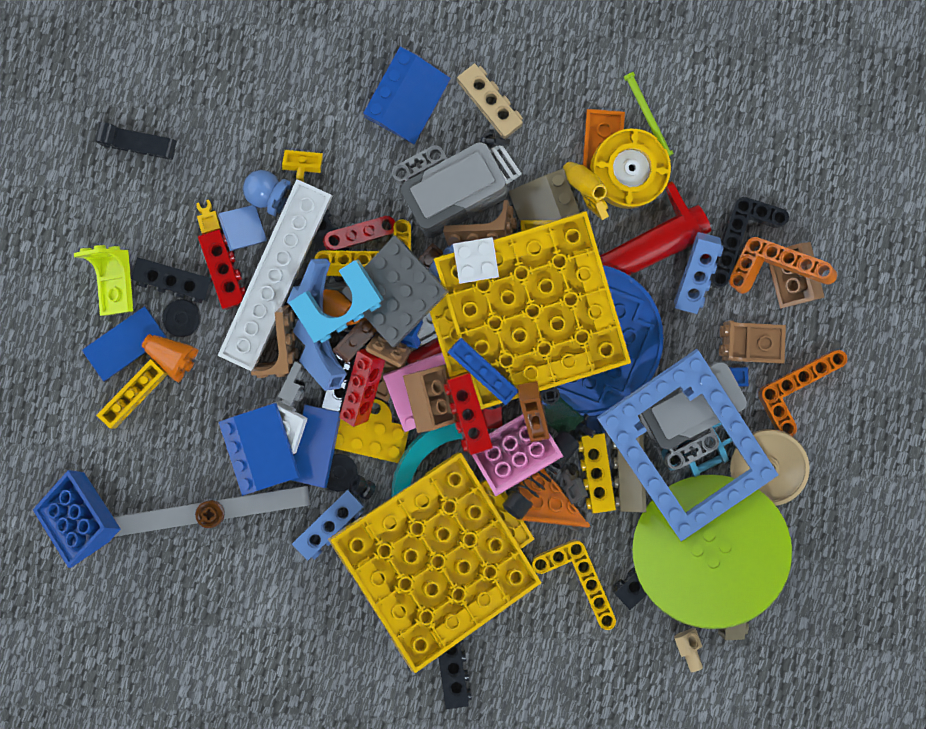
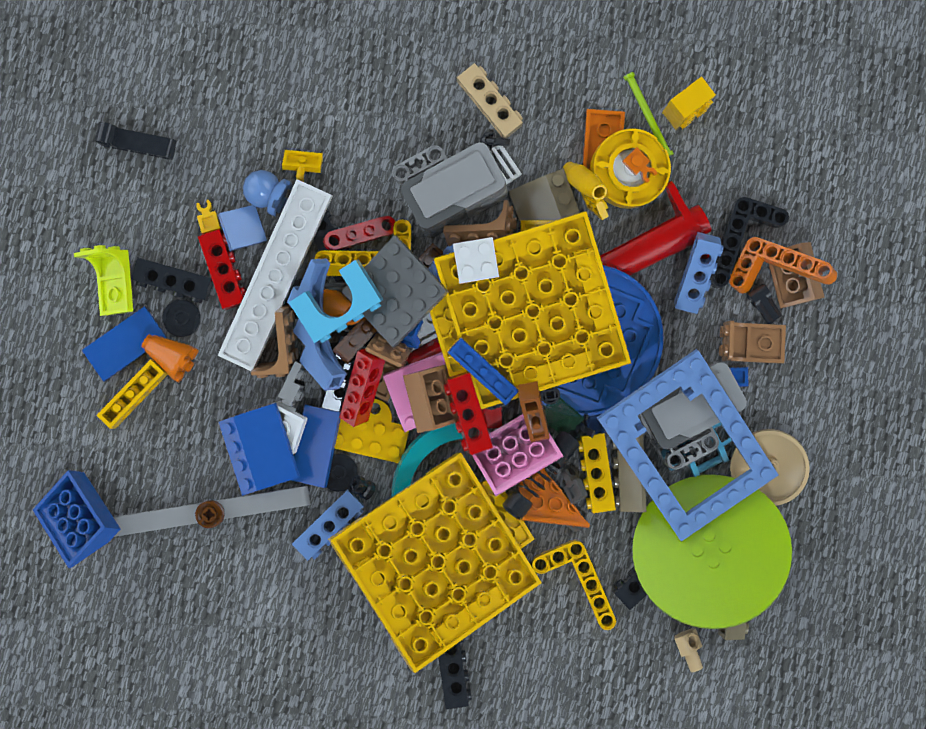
blue slope [363,46,451,145] -> none
orange beam [758,350,847,436] -> none
none -> orange plate [622,147,657,183]
none -> yellow brick [662,76,716,130]
none -> black piece [746,283,782,324]

